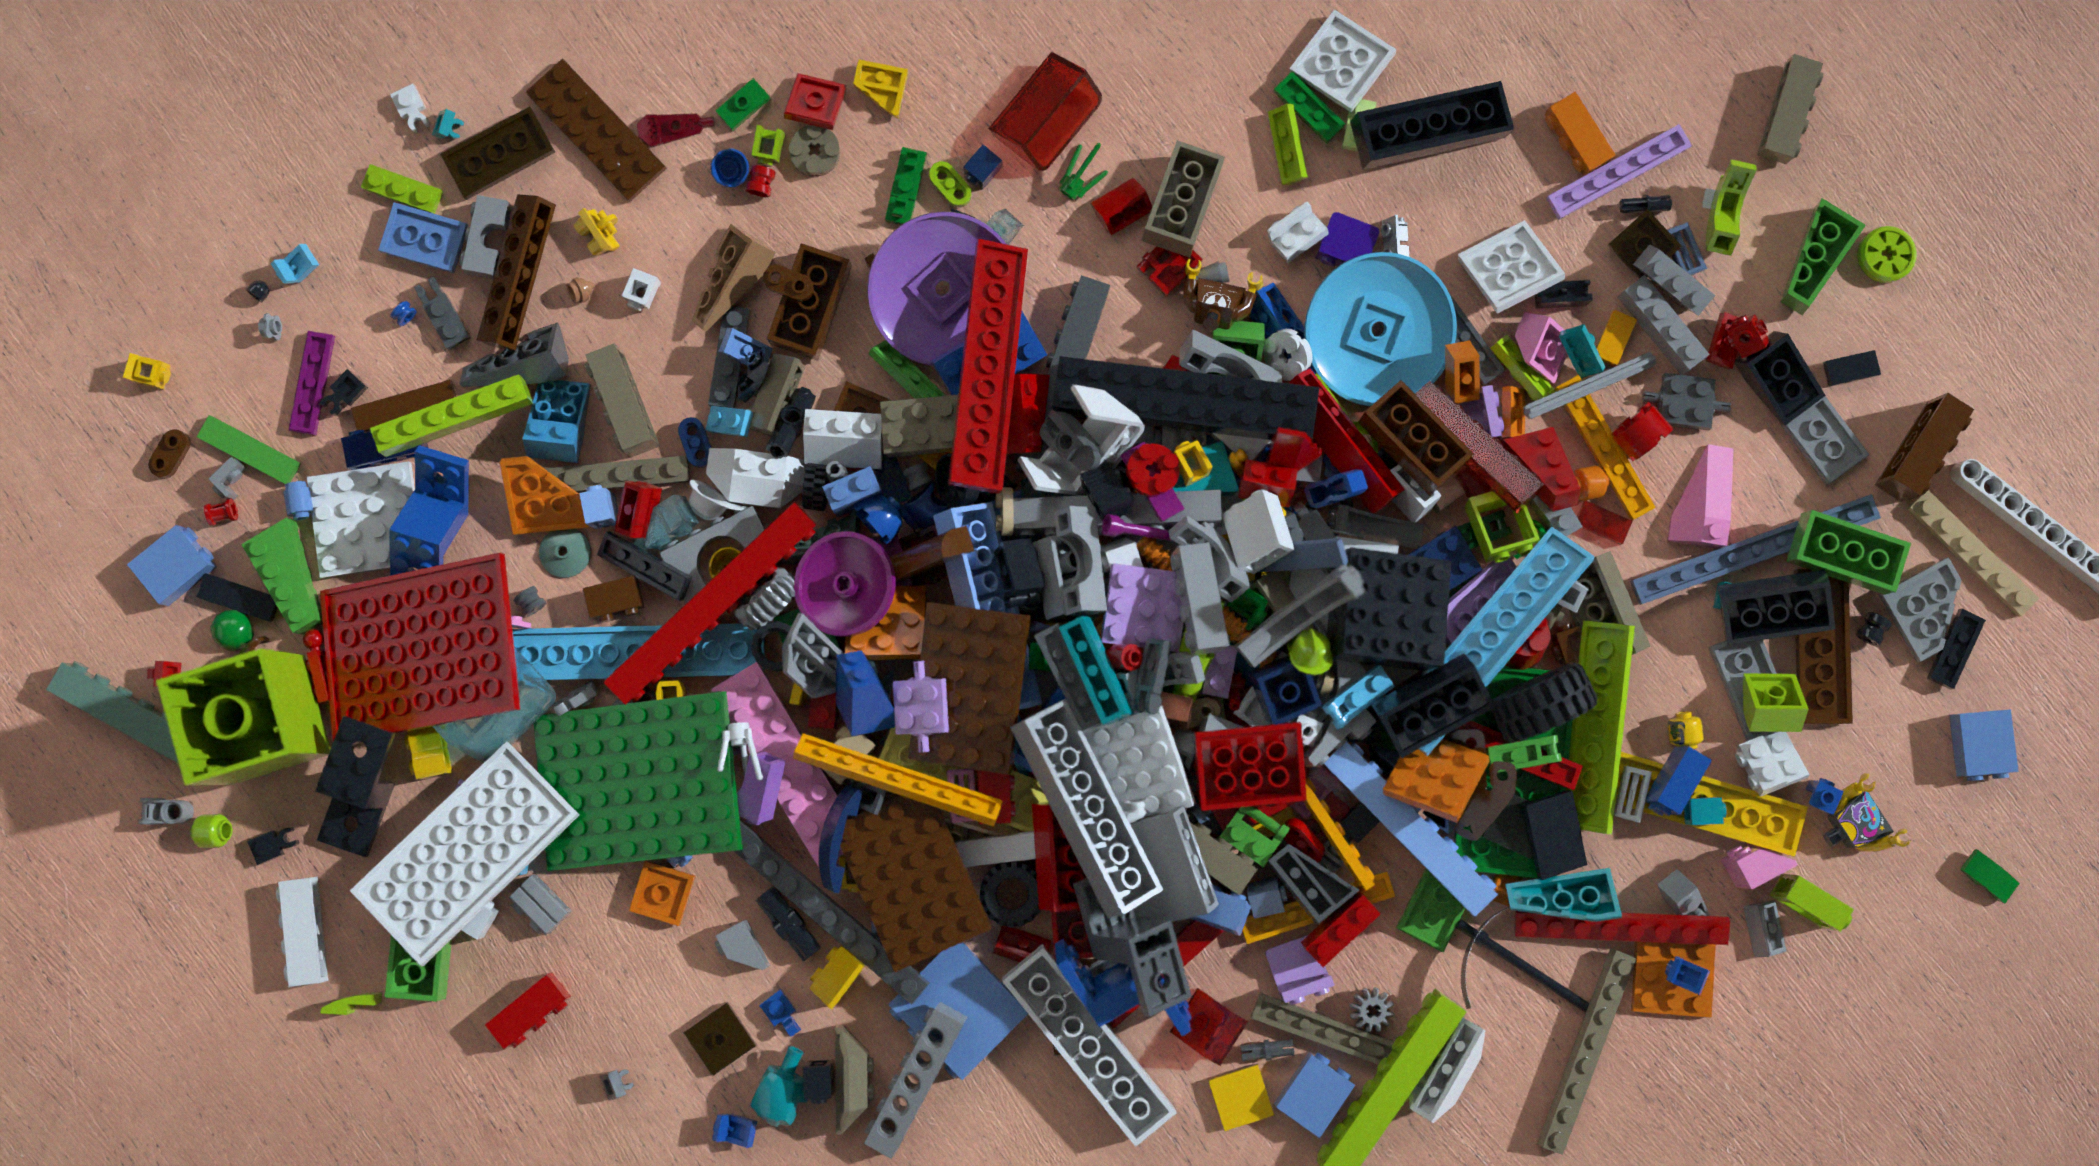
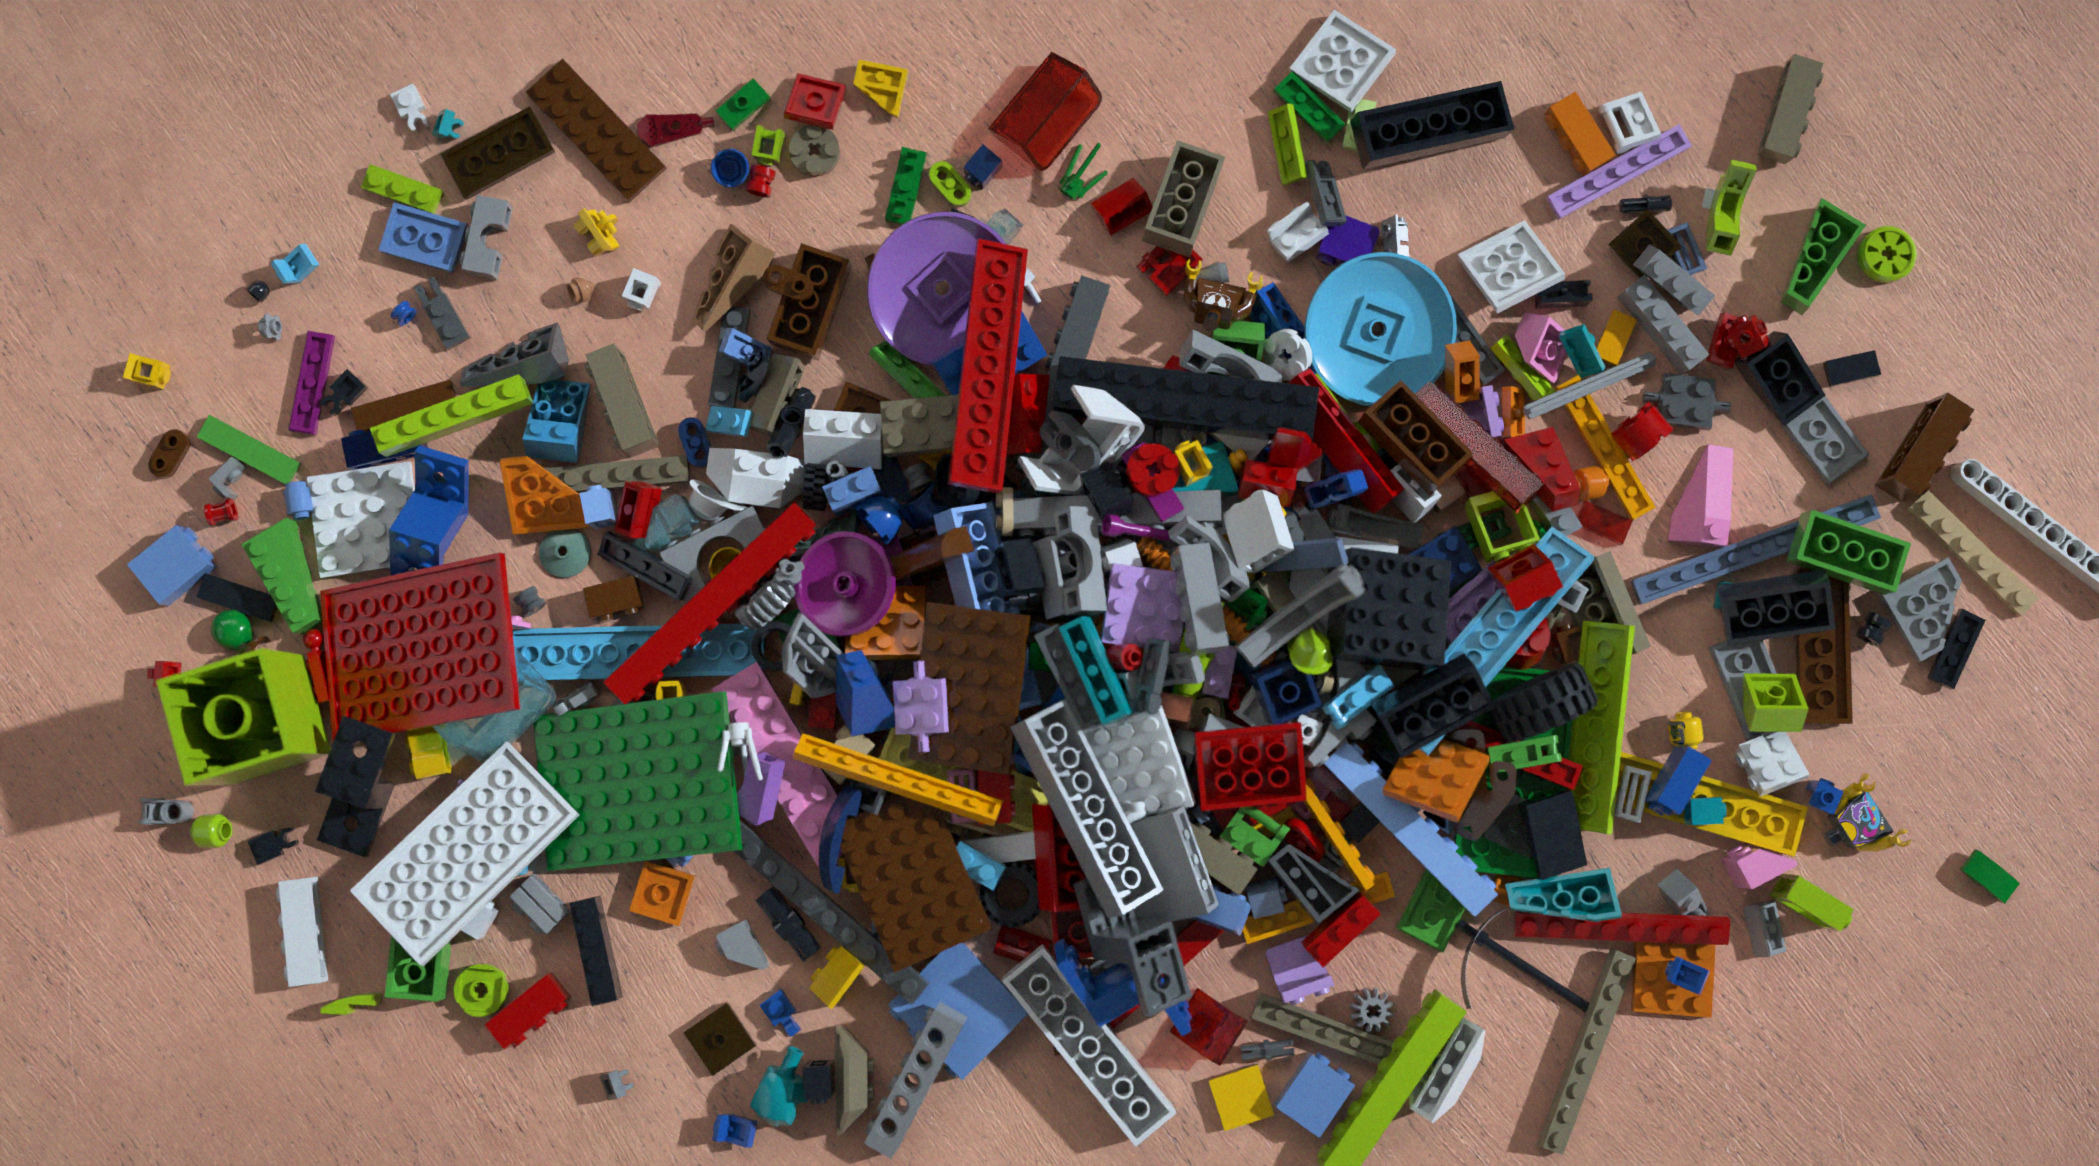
sand green brick [46,661,179,764] -> none
reddish brown brick [476,194,556,350] -> none
medium blue brick [1949,710,2019,781] -> none
none -> lime plate [454,963,509,1017]
none -> black brick [569,895,623,1006]
none -> light grey plate [775,559,805,585]
none -> medium azure plate [957,841,1007,890]
none -> white hand [1024,268,1041,304]
none -> dark grey hinge [1305,160,1347,226]
none -> red slope [1488,544,1563,612]
none -> white plate [1598,91,1661,154]

